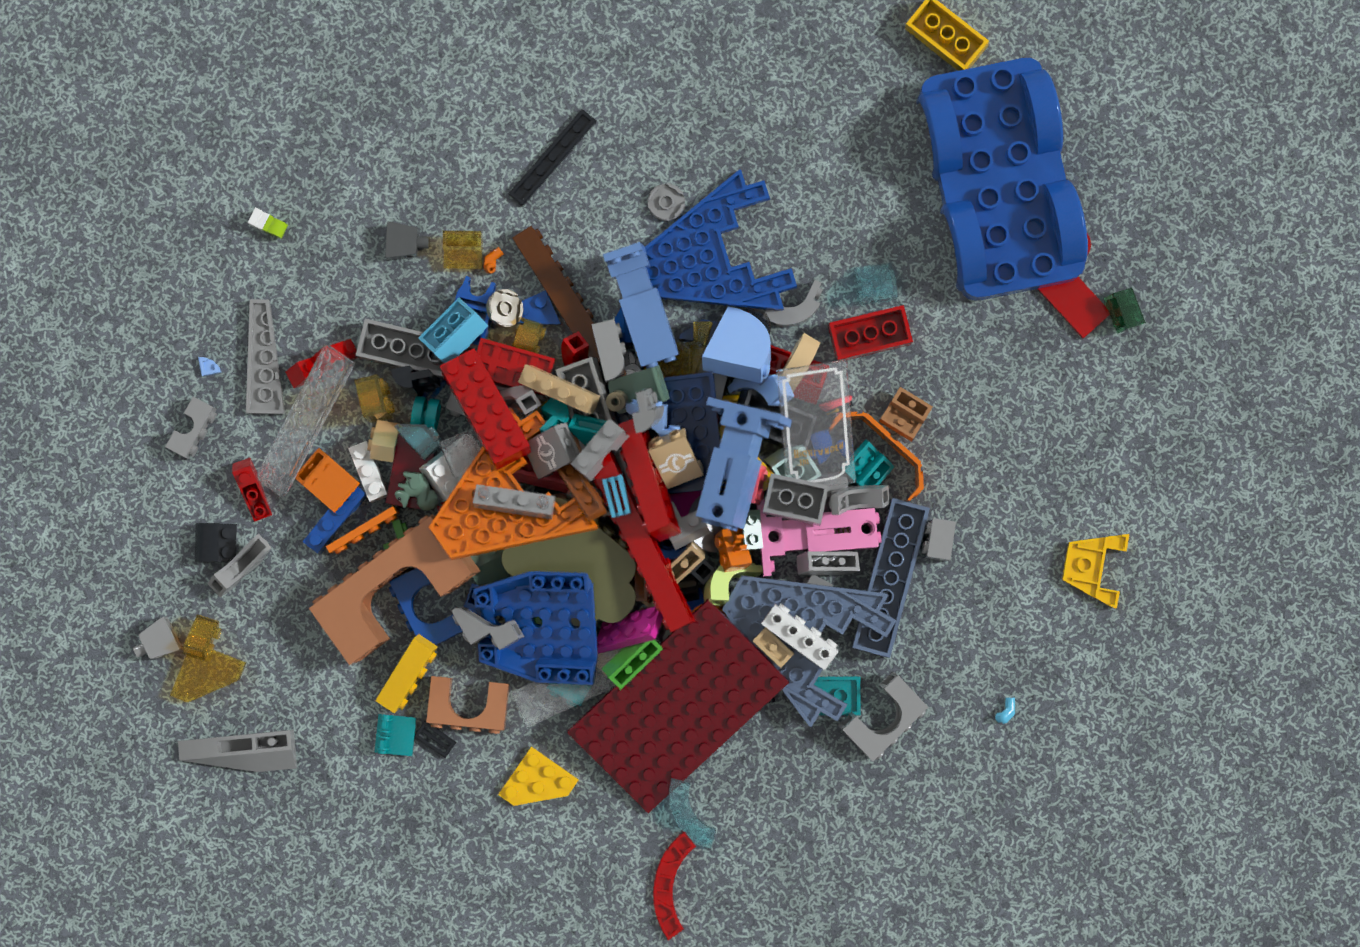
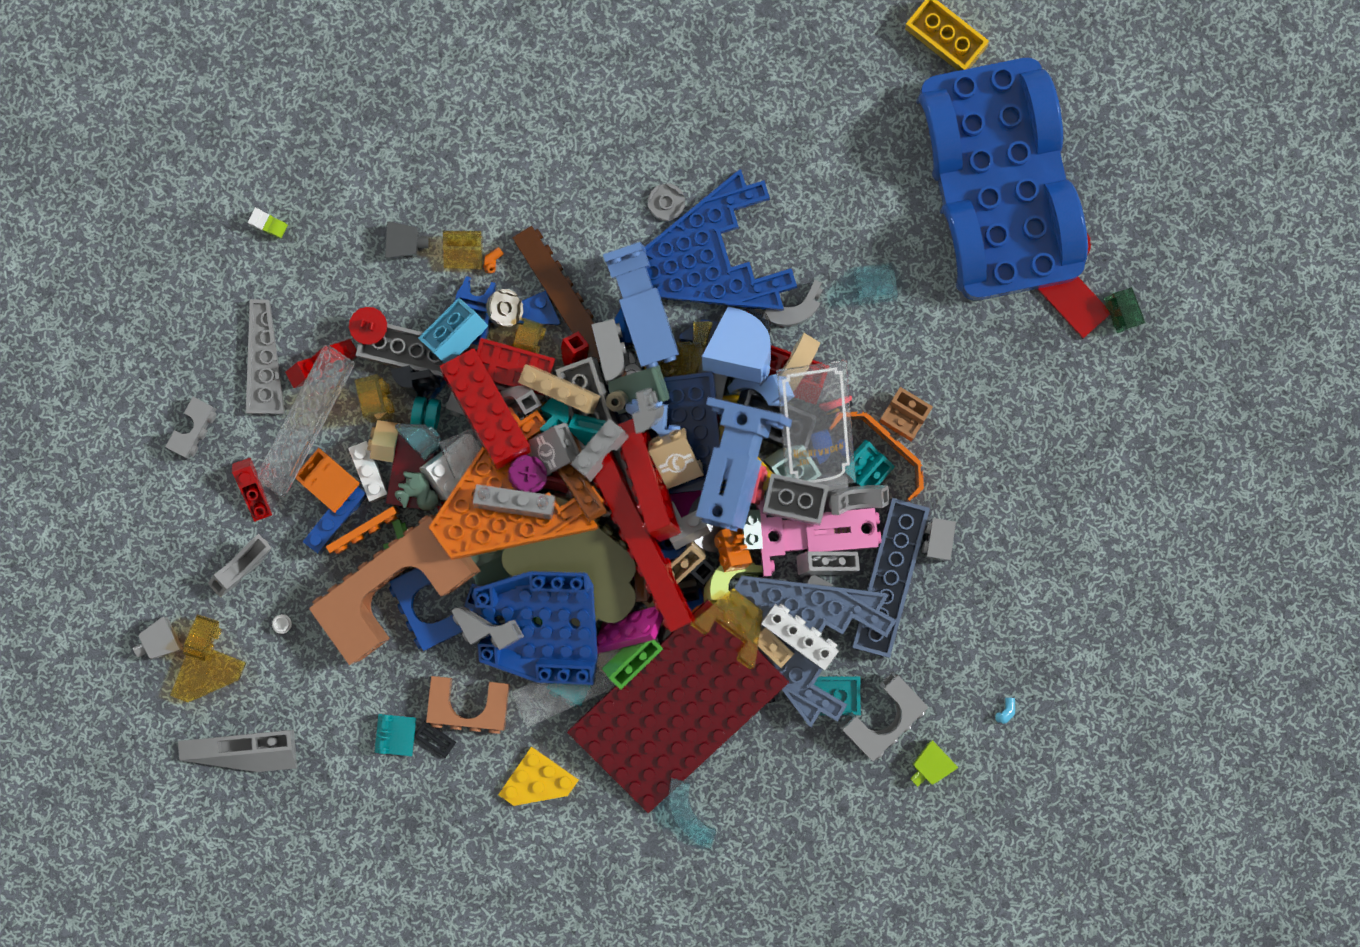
black brick [195,523,237,562] -> none
light blue tile [198,357,221,377] -> none
yellow brick [375,634,438,714] -> none
black tile [508,109,597,207] -> none
medium azure tile [602,475,632,518] -> none
red tile [653,831,696,941] -> none
red brick [828,305,913,363] -> none
yellow wing [1062,534,1129,609] -> none
none -> white plate [272,614,292,634]
none -> red piece [349,307,387,345]
none -> magenta tile [508,455,547,493]
none -> clear yellow wing [691,588,763,669]
none -> lime torso [910,740,958,787]

